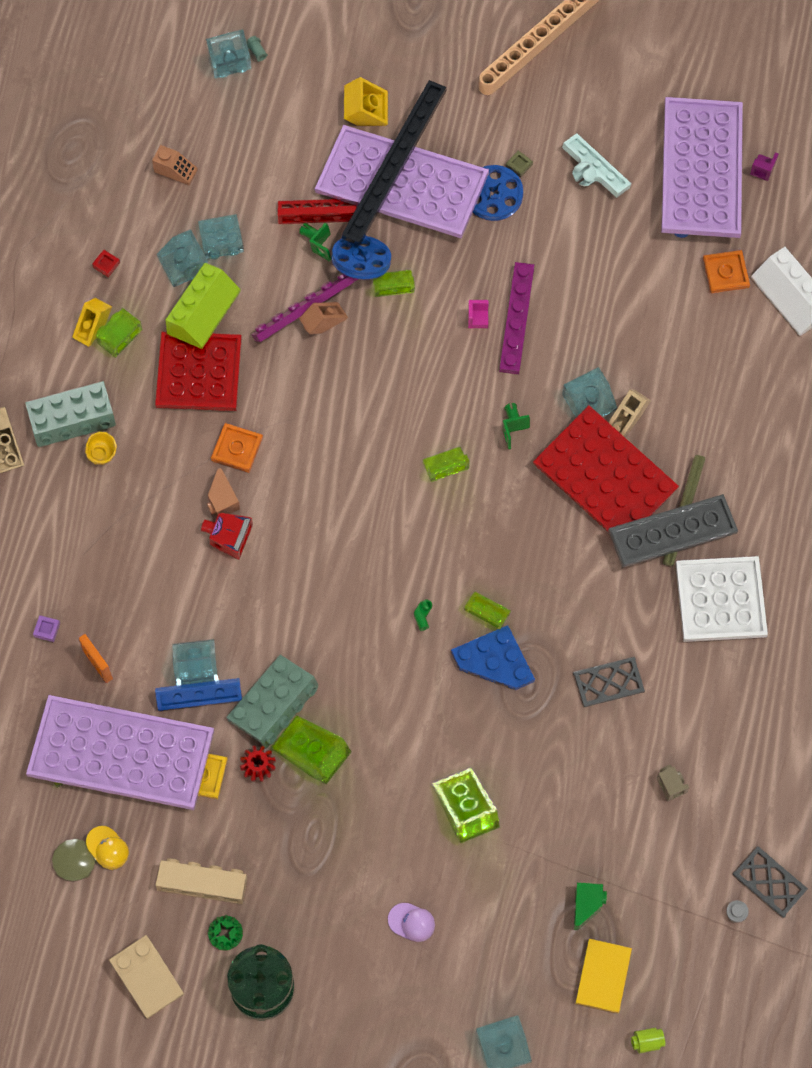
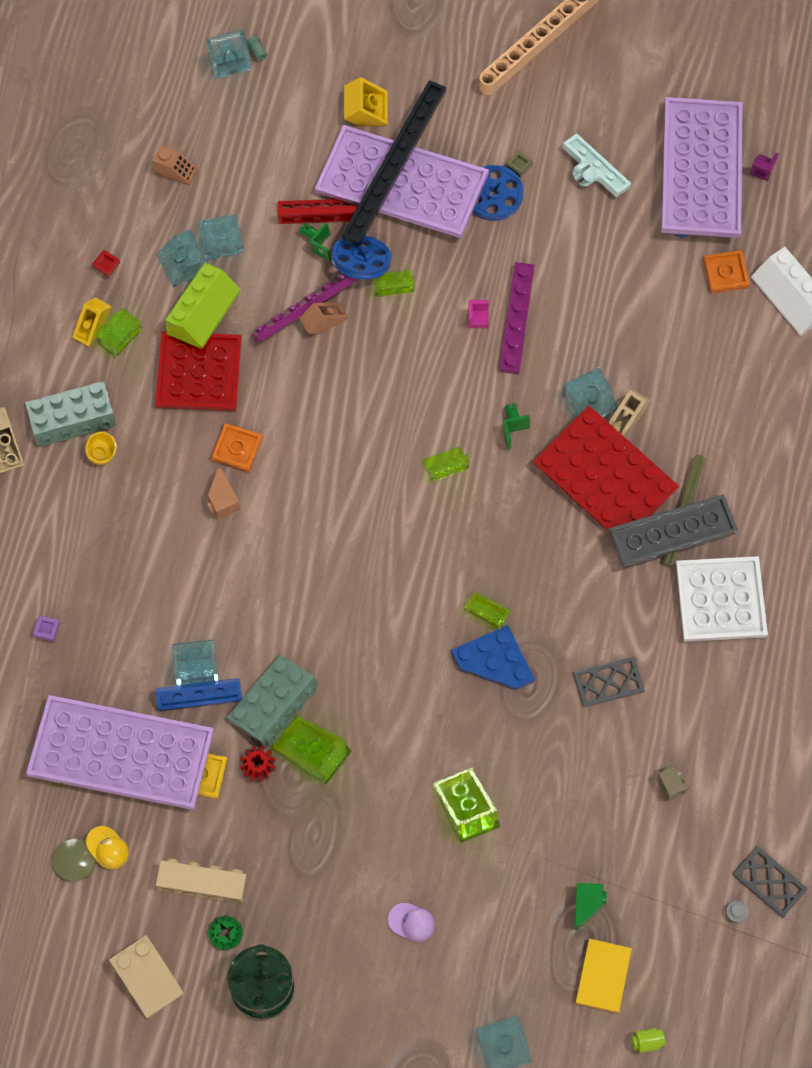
orange tile [79,634,113,683] -> none
red torso [201,513,253,560] -> none
green arm [414,599,433,631] -> none

